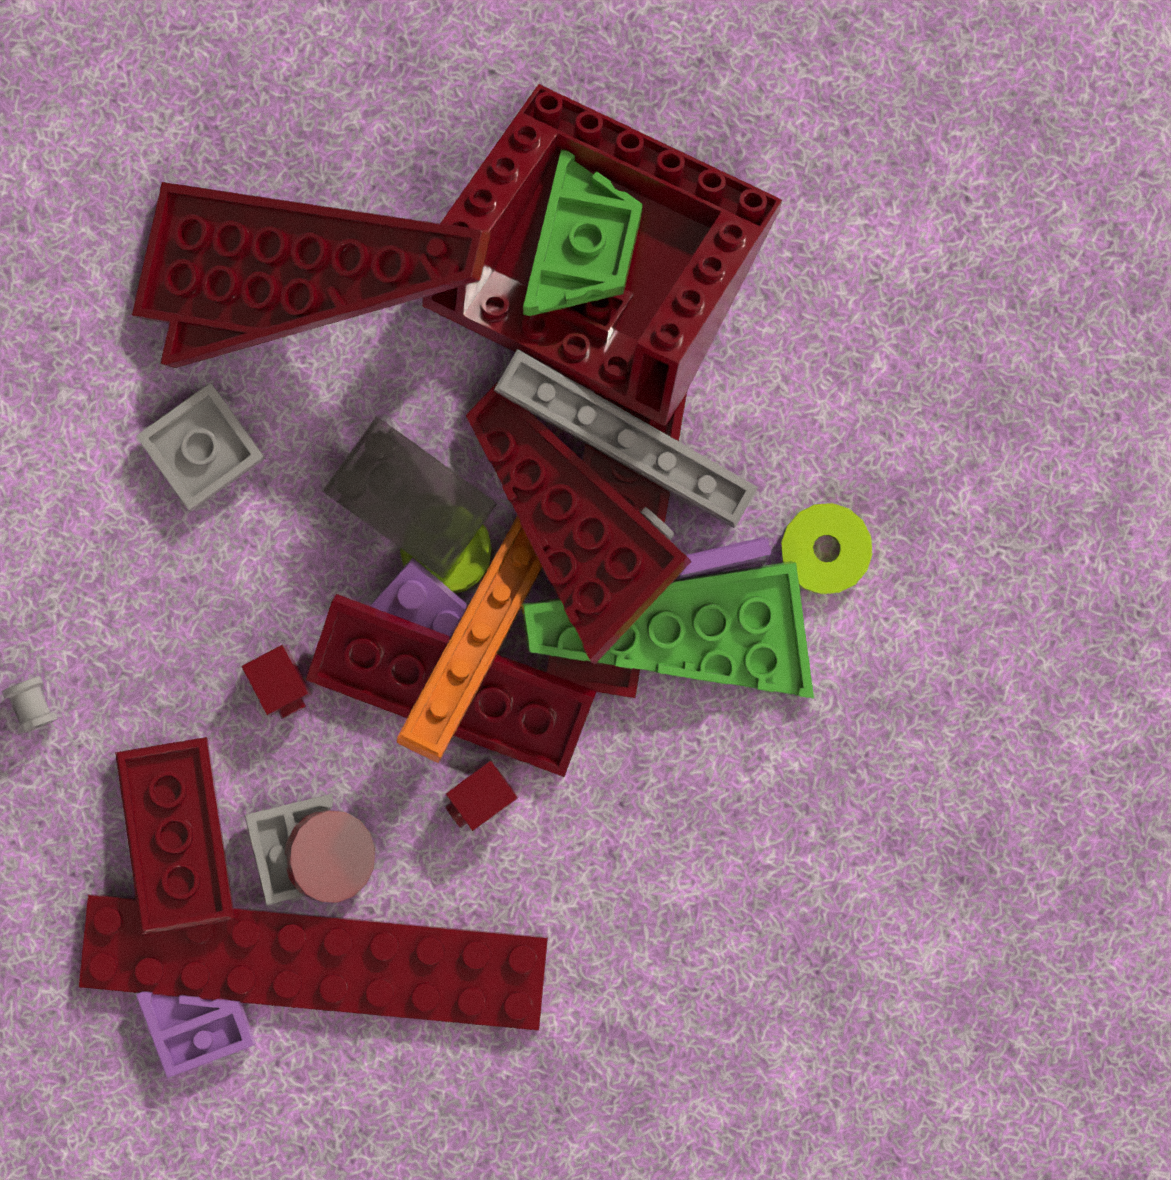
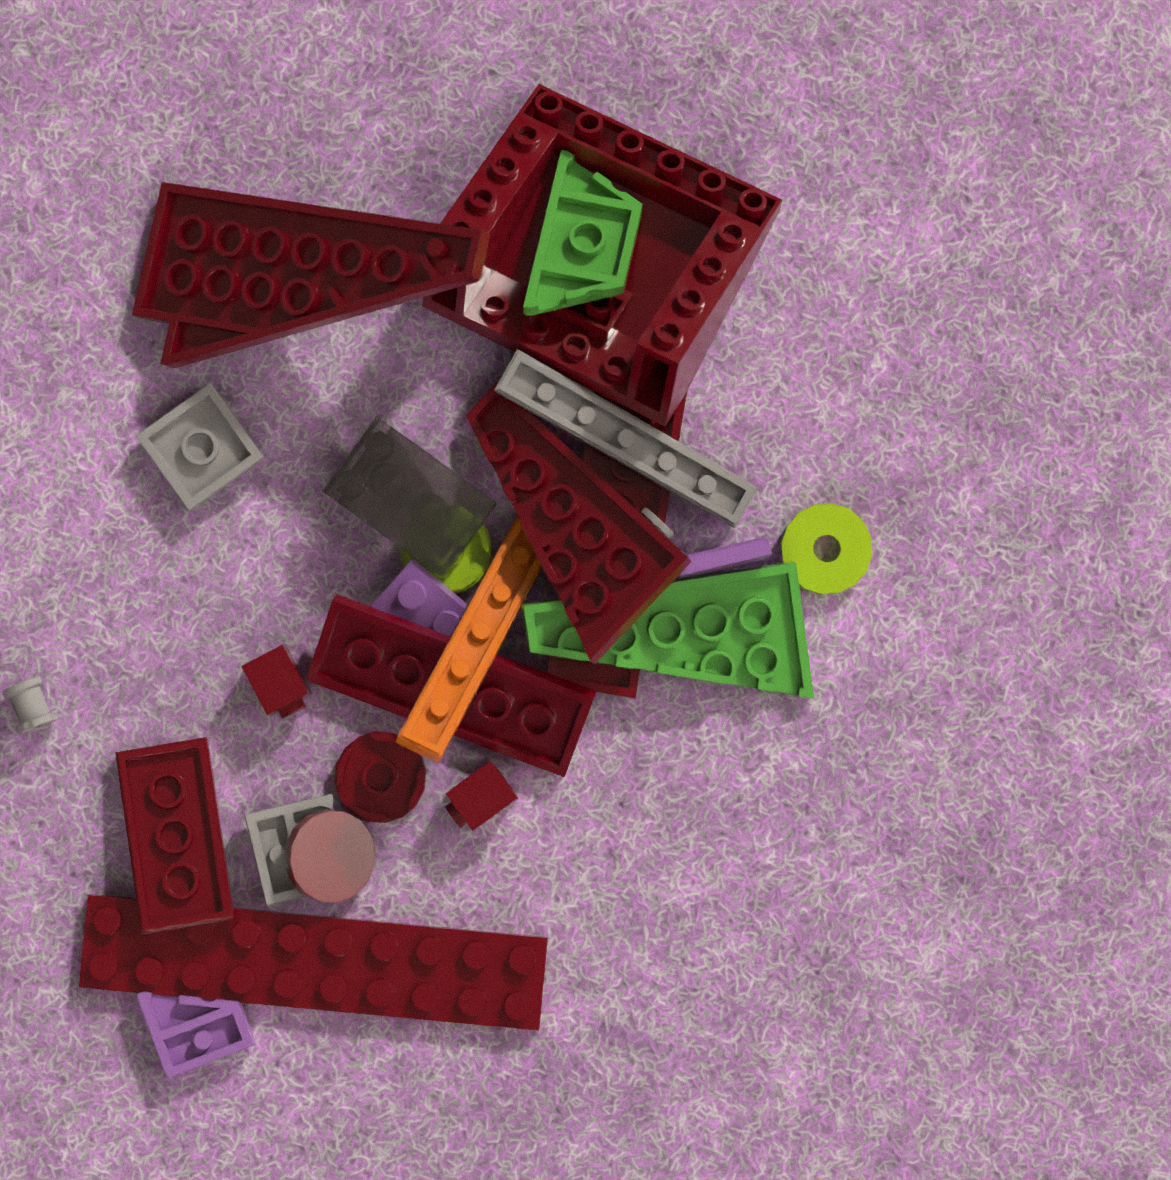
none -> dark red tile [334,731,427,823]

